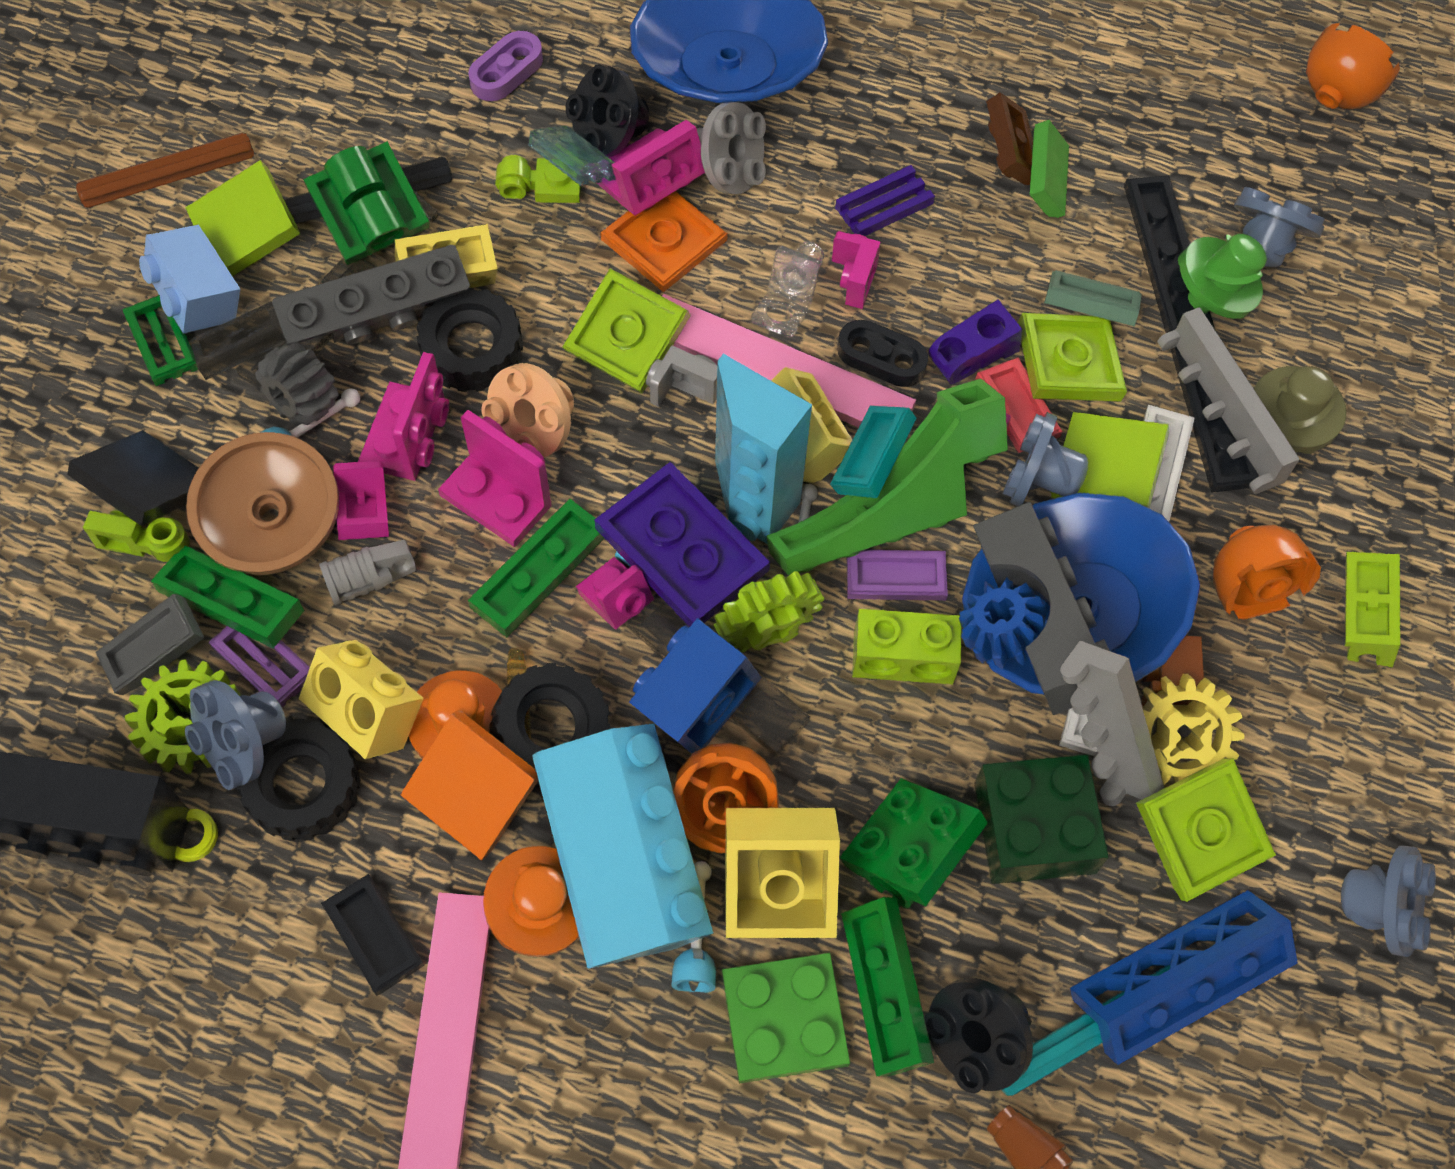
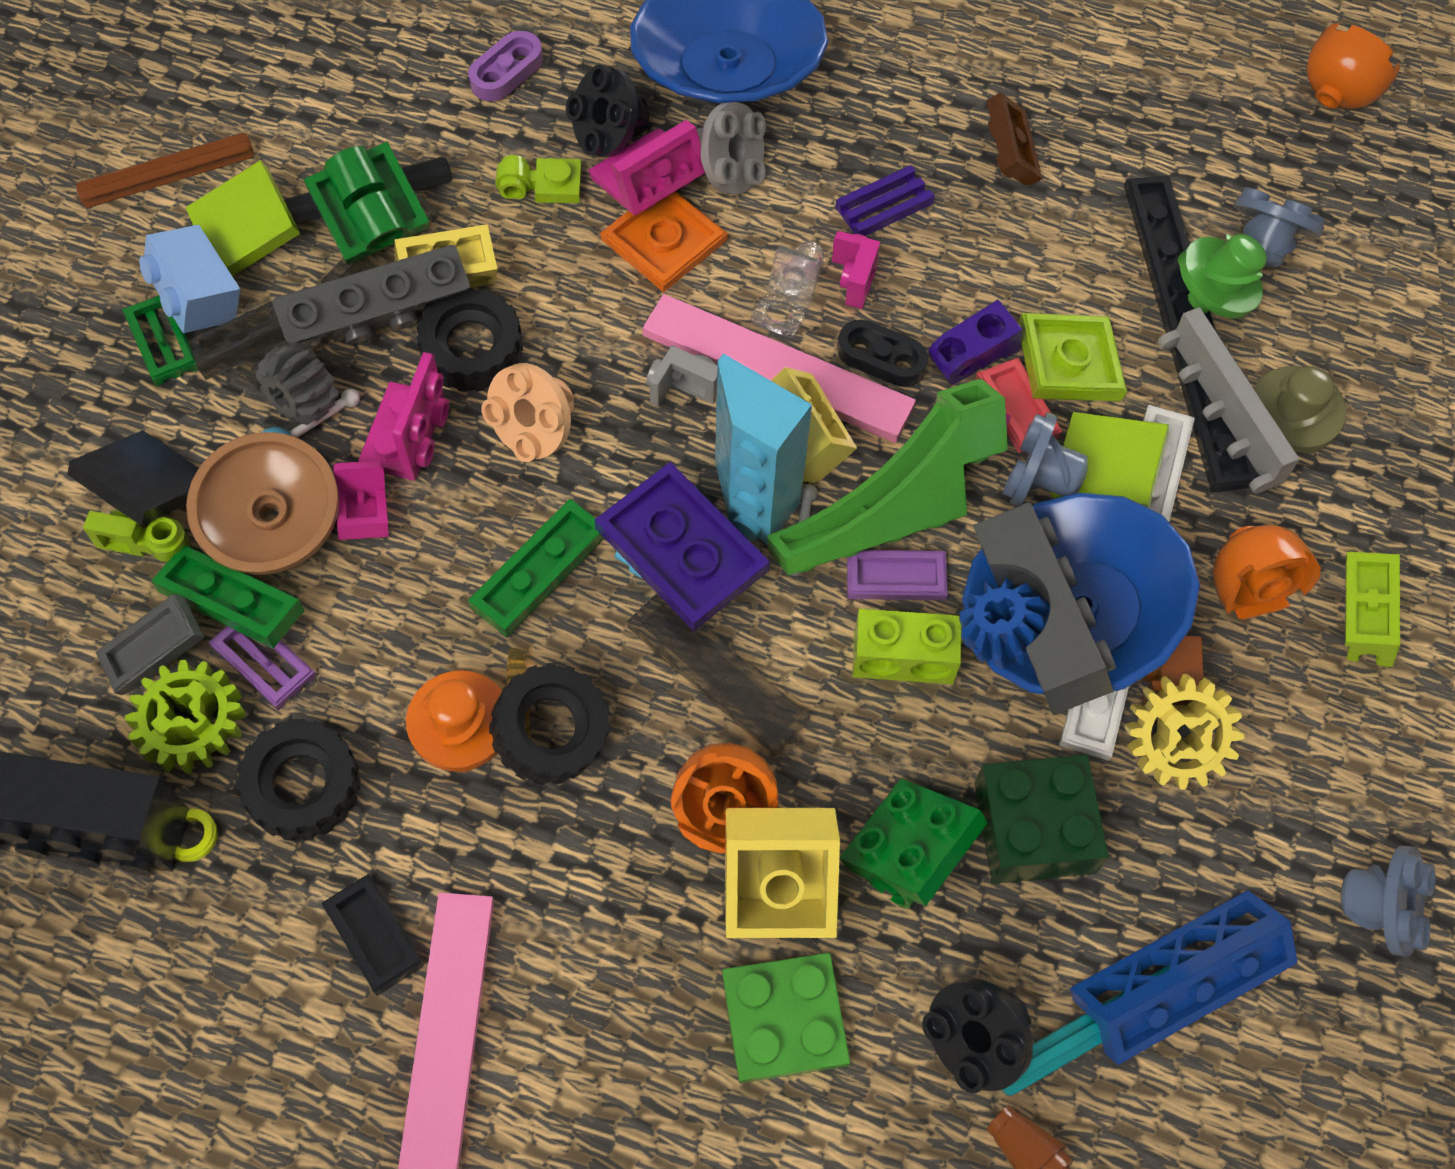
sand blue plate [185,680,286,790] -> none
light yellow brick [299,640,424,759] -> none
light grey hinge [319,540,416,606] -> none
orange tile [400,710,539,860] -> none
dark pink bracket [438,410,552,547] -> none
orange plate [483,846,579,957] -> none
clear light blue tile [528,125,616,186] -> none
medium azure slope [532,724,713,969] -> none
lime tile [562,269,691,393] -> none
dark pink bracket [576,557,654,630] -> none
blue brick [629,618,762,754] -> none
medium azure hinge [671,861,716,993] -> none
lime gear [713,571,824,652] -> none
teal tile [830,405,917,498] -> none
green plate [841,897,934,1077] -> none
bright green tile [1030,120,1069,218] -> none
sand green tile [1044,270,1142,327] -> none
light grey hinge [1060,641,1164,806] -> none
lime tile [1136,758,1276,902] -> none

